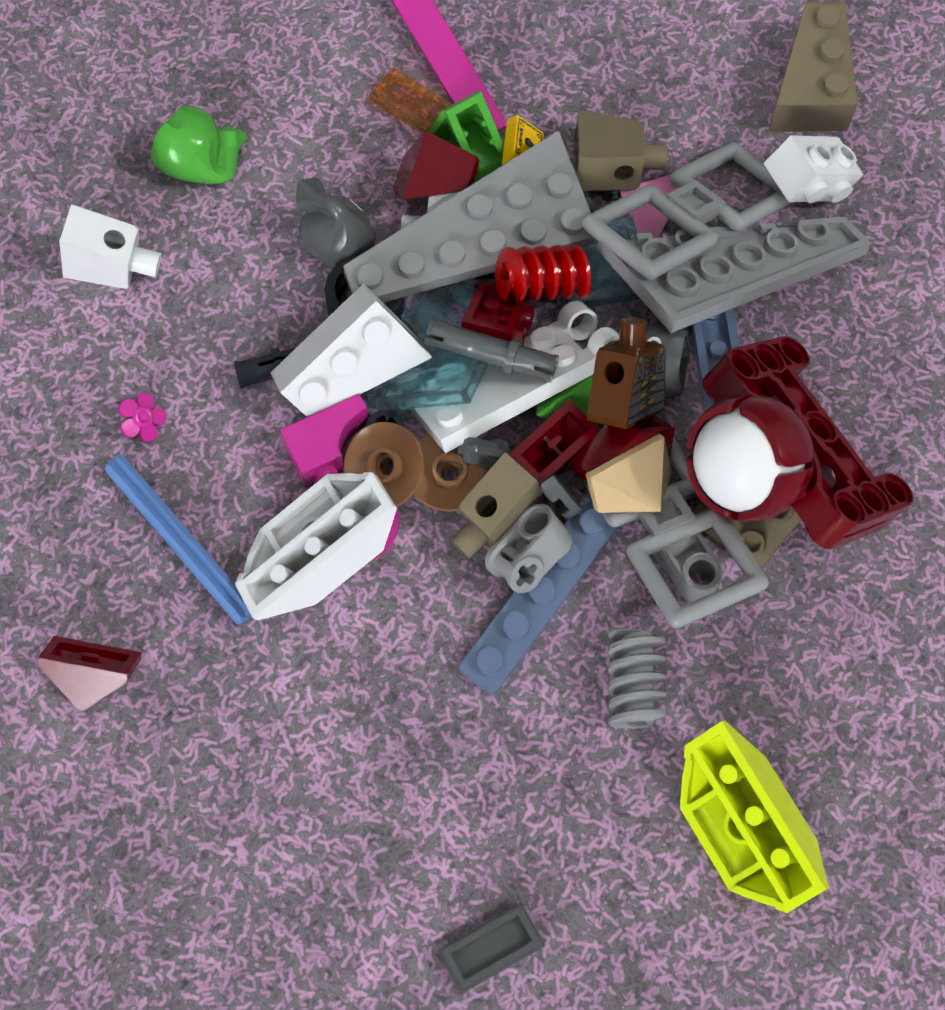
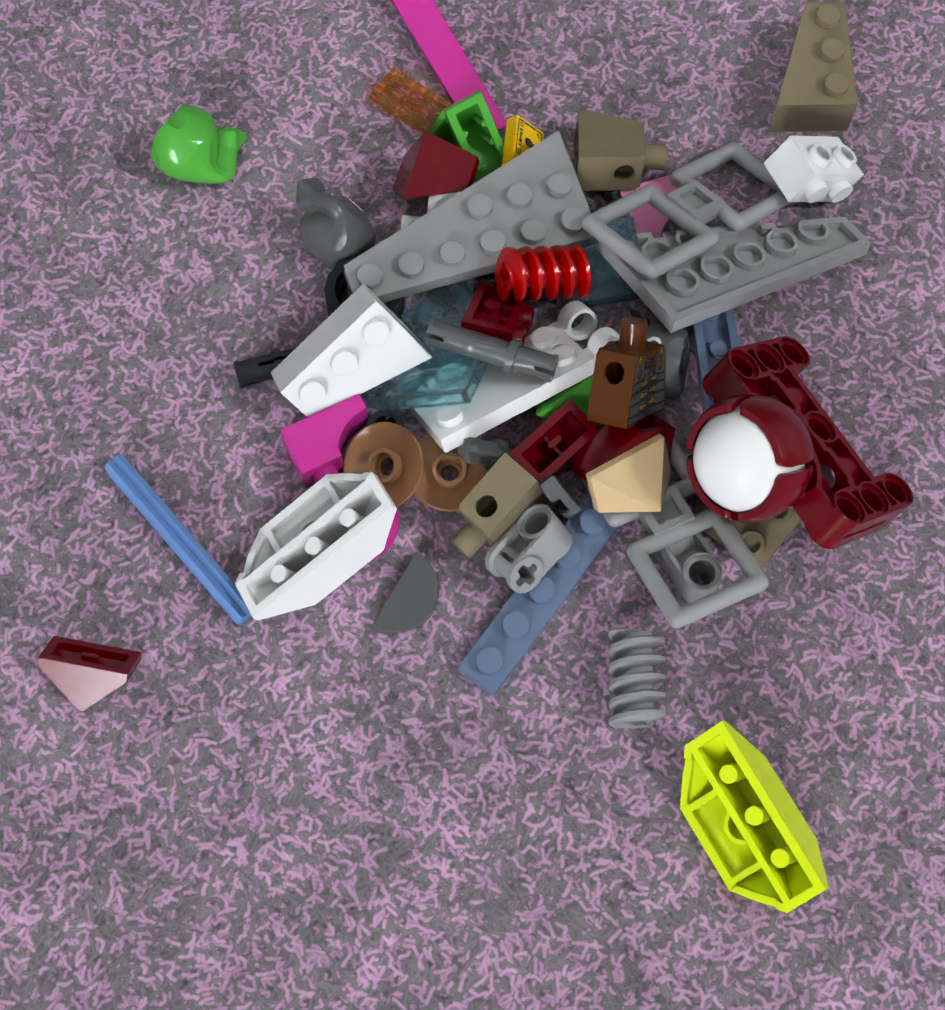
white torso [59,205,162,289] -> none
dark pink plant [118,392,166,442] -> none
dark grey tile [438,903,545,995] -> none
none -> dark grey tile [372,551,439,635]

